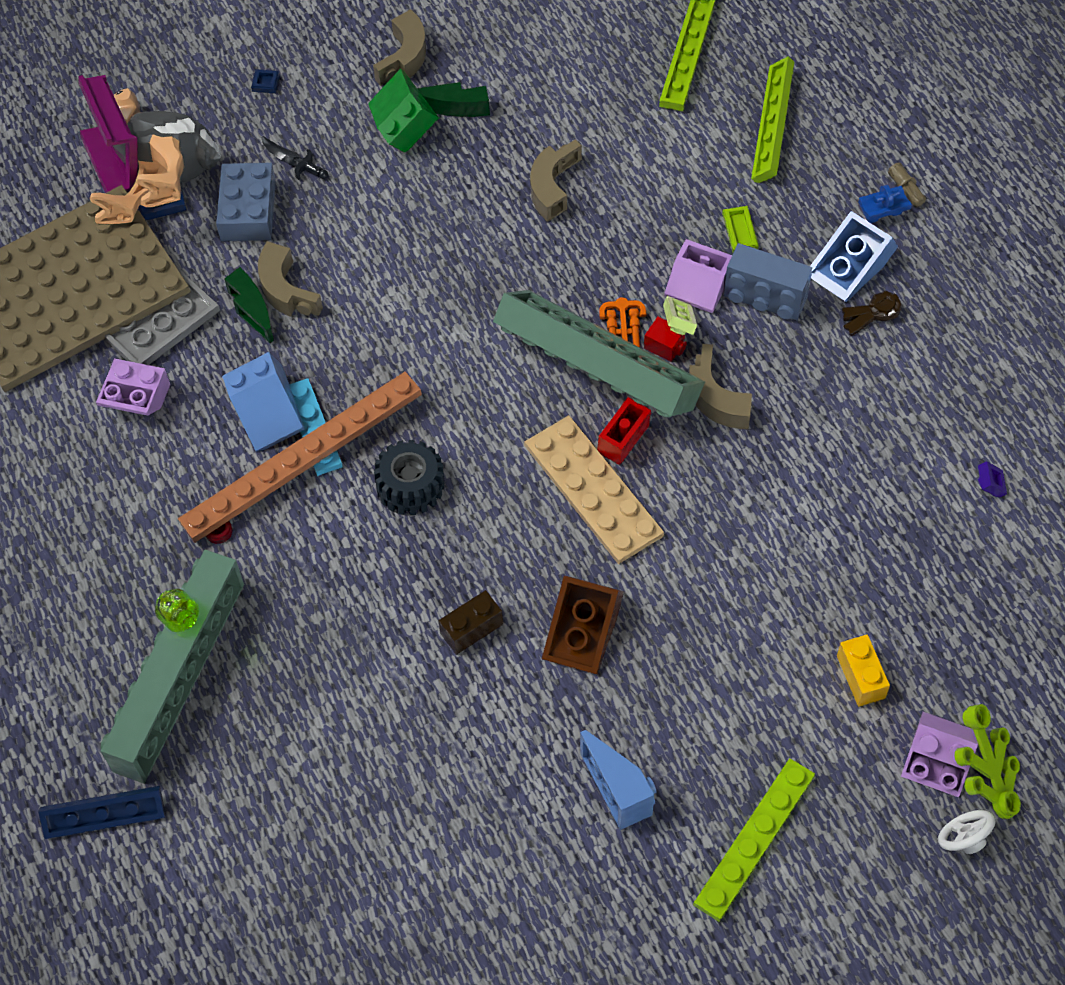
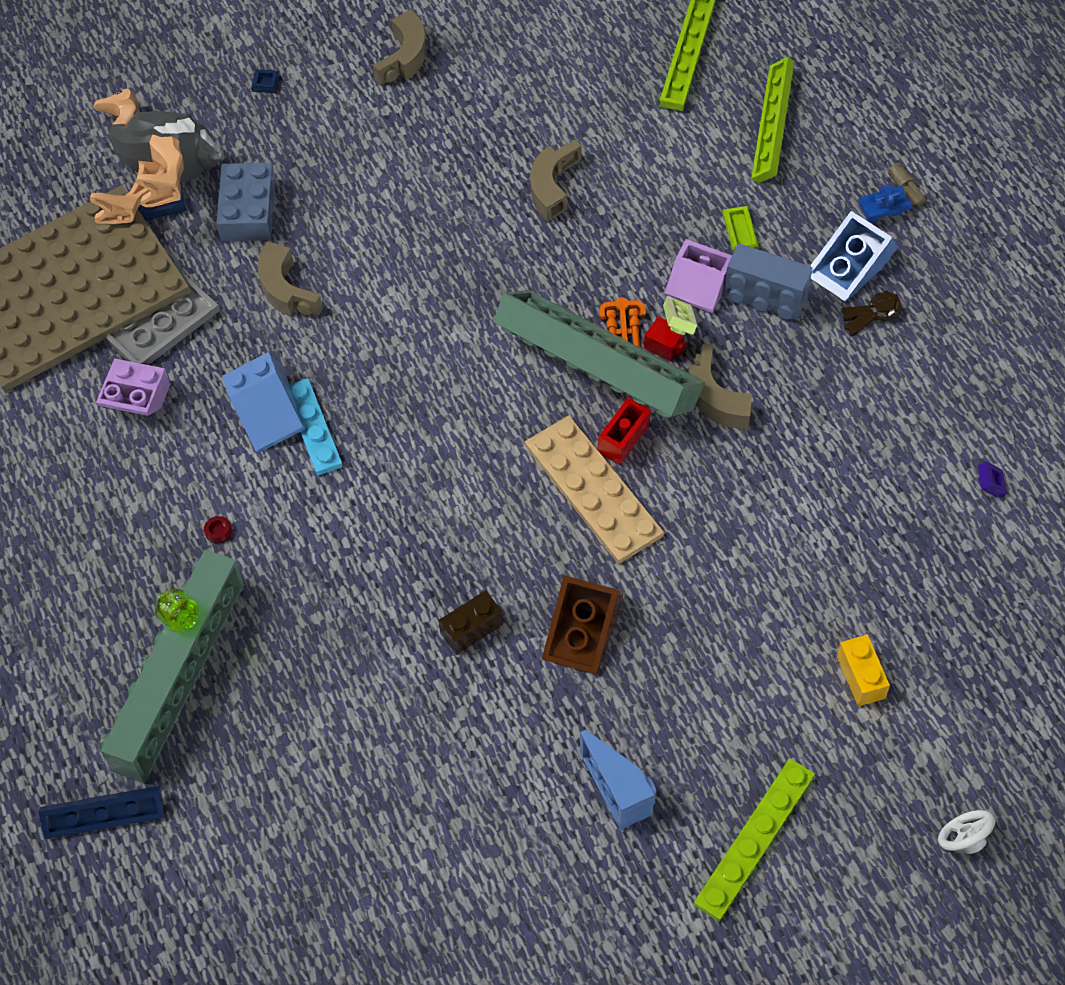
magenta piece [78,75,138,193] -> none
nougat plate [178,372,422,543] -> none
dark green slope [224,267,274,343] -> none
black piece [261,136,328,180] -> none
green slope [368,68,439,152] -> none
black wheel [374,440,445,516] -> none
dark green slope [417,82,490,117] -> none
lavender slope [901,712,978,797] -> none
lime plant [954,704,1021,819] -> none

